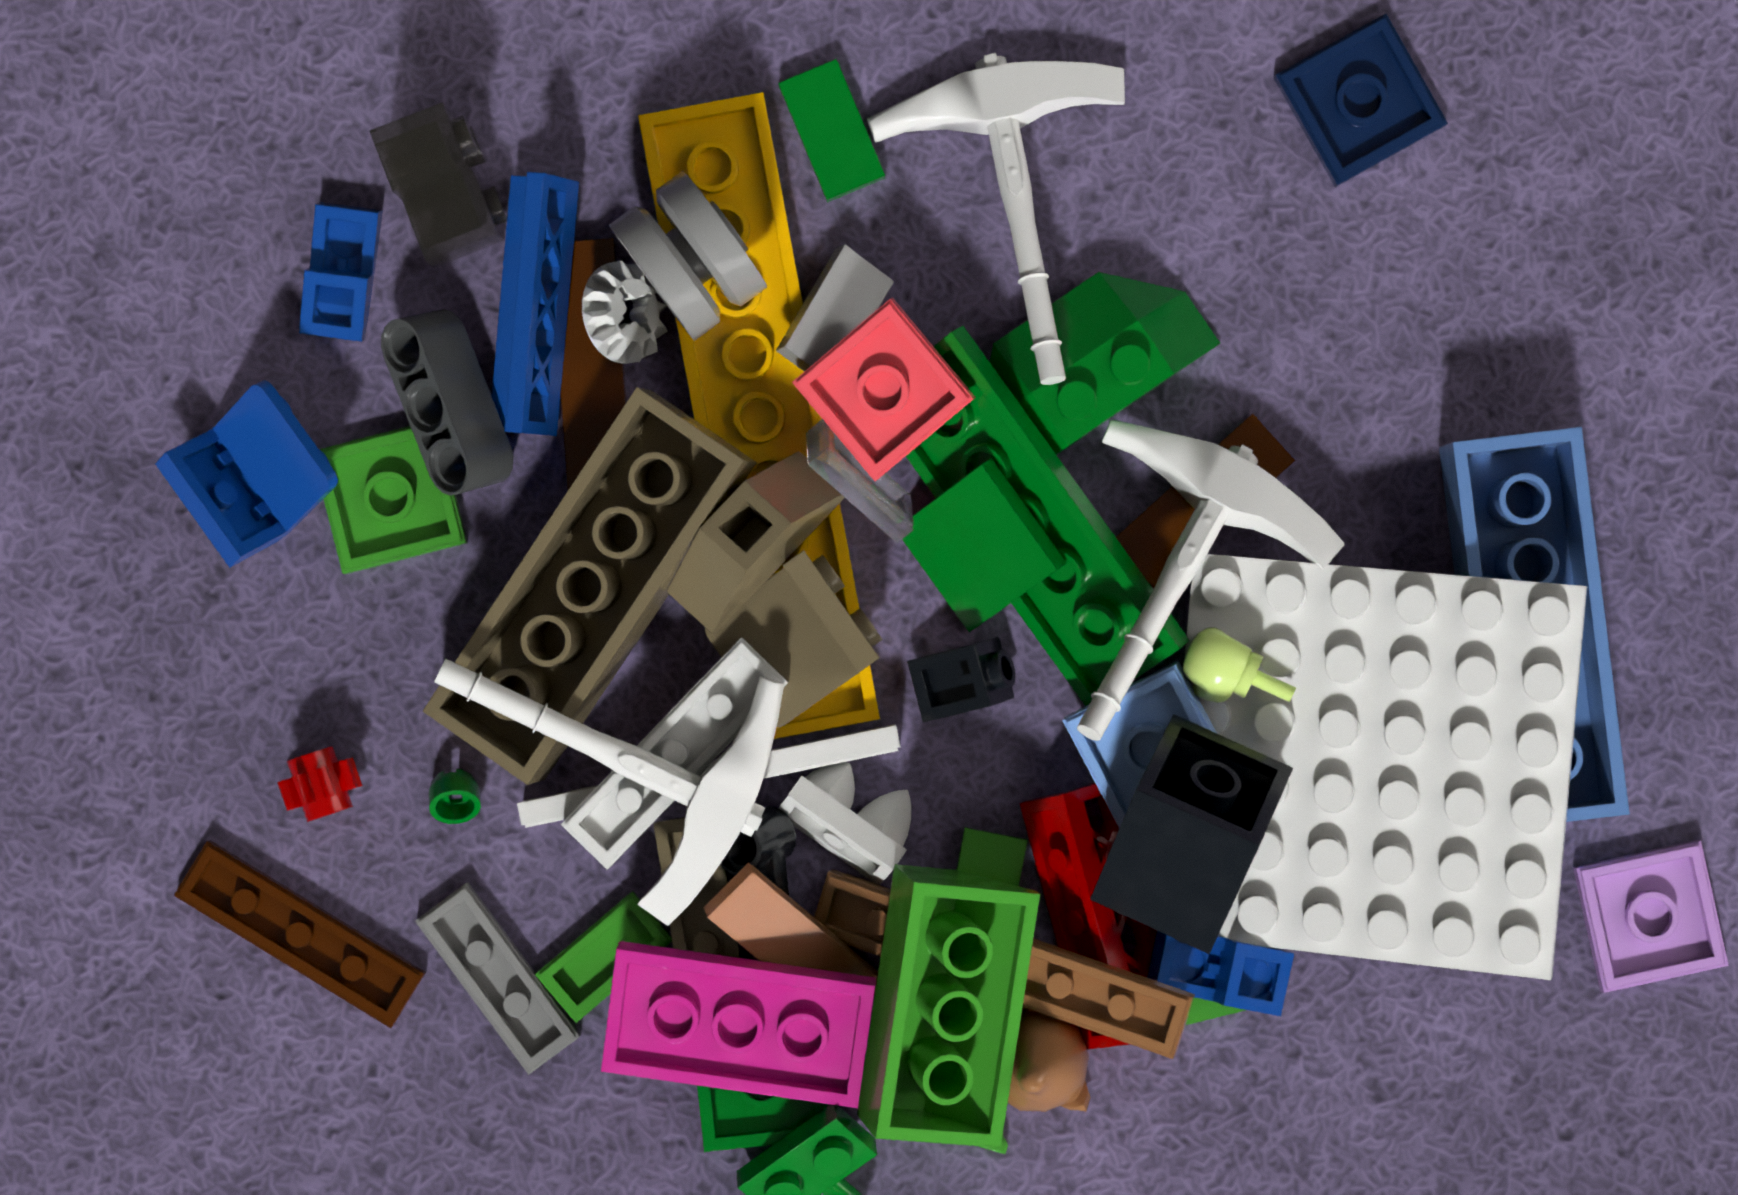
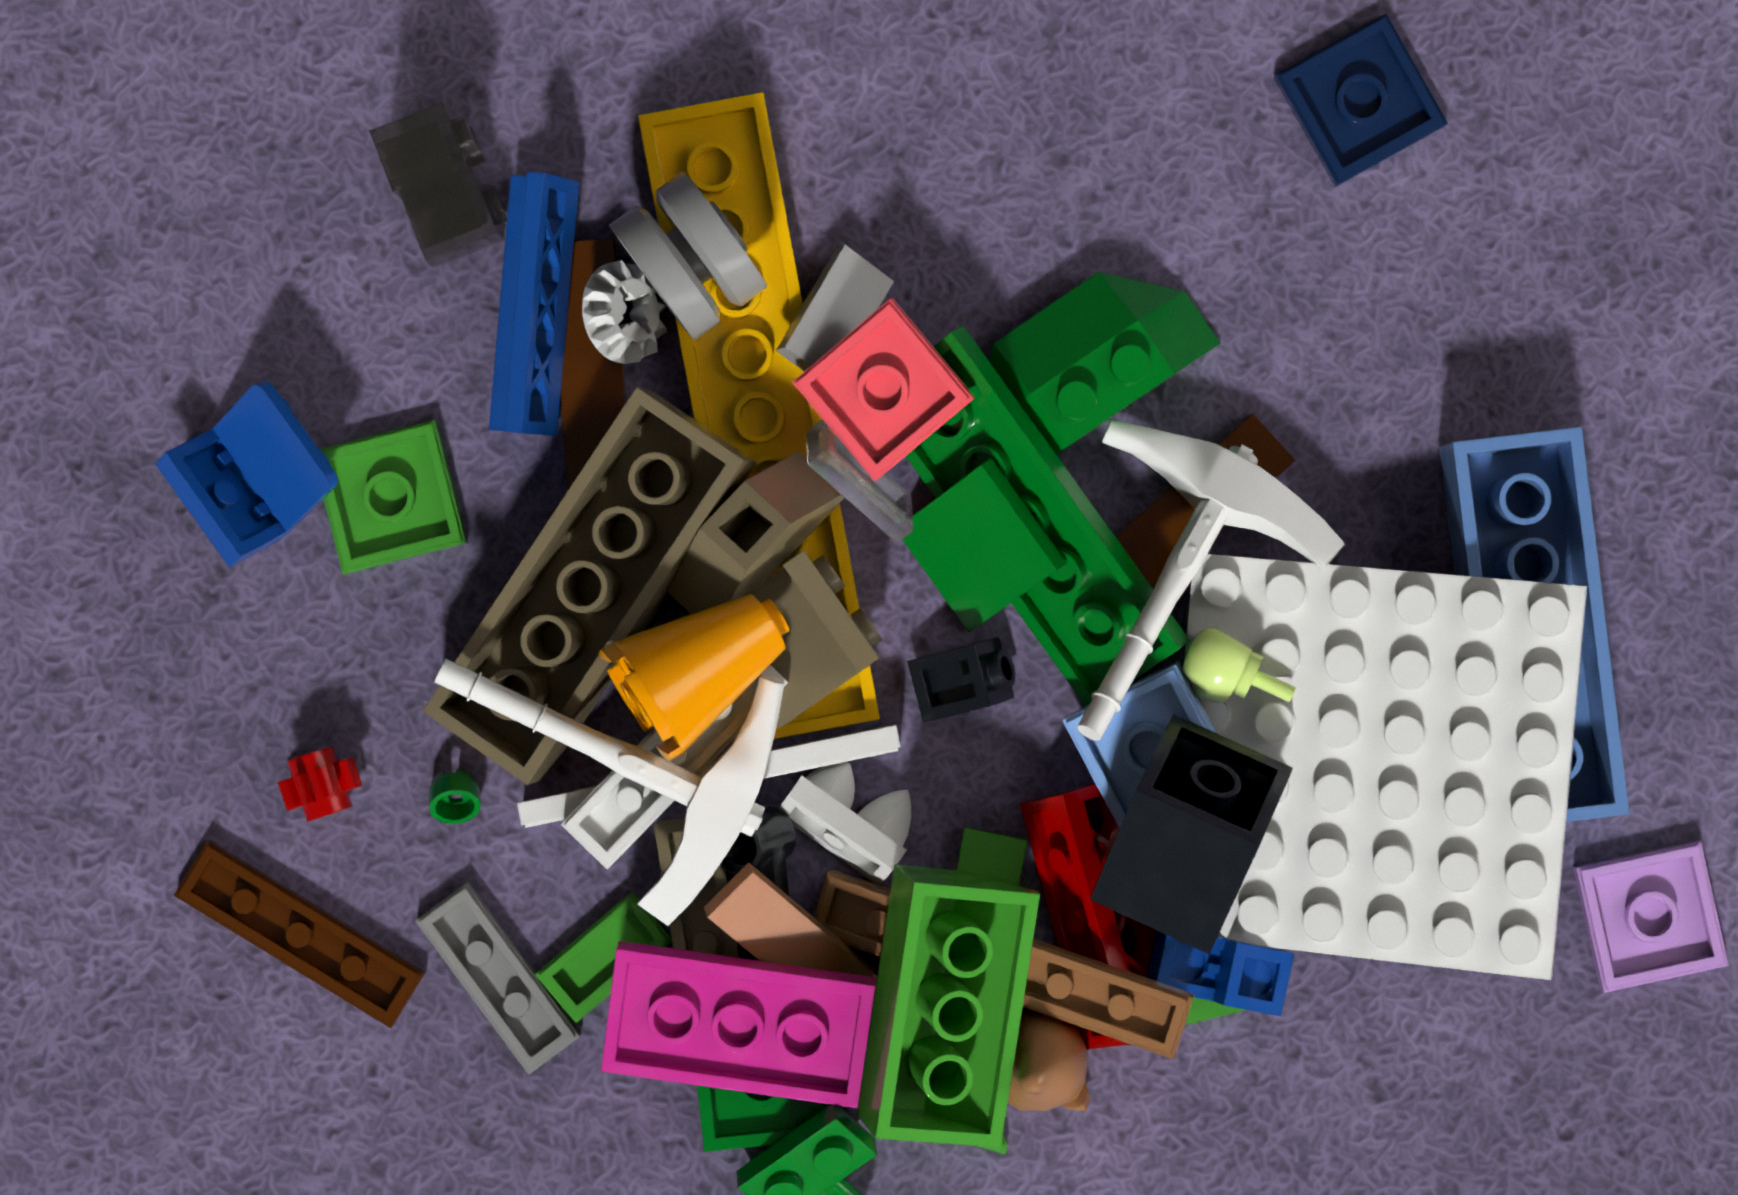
blue slope [299,202,383,342] -> none
dark grey beam [381,309,513,496] -> none
green tile [778,59,885,203] -> none
white piece [867,53,1125,385] -> none
none -> light orange cone [599,594,789,762]

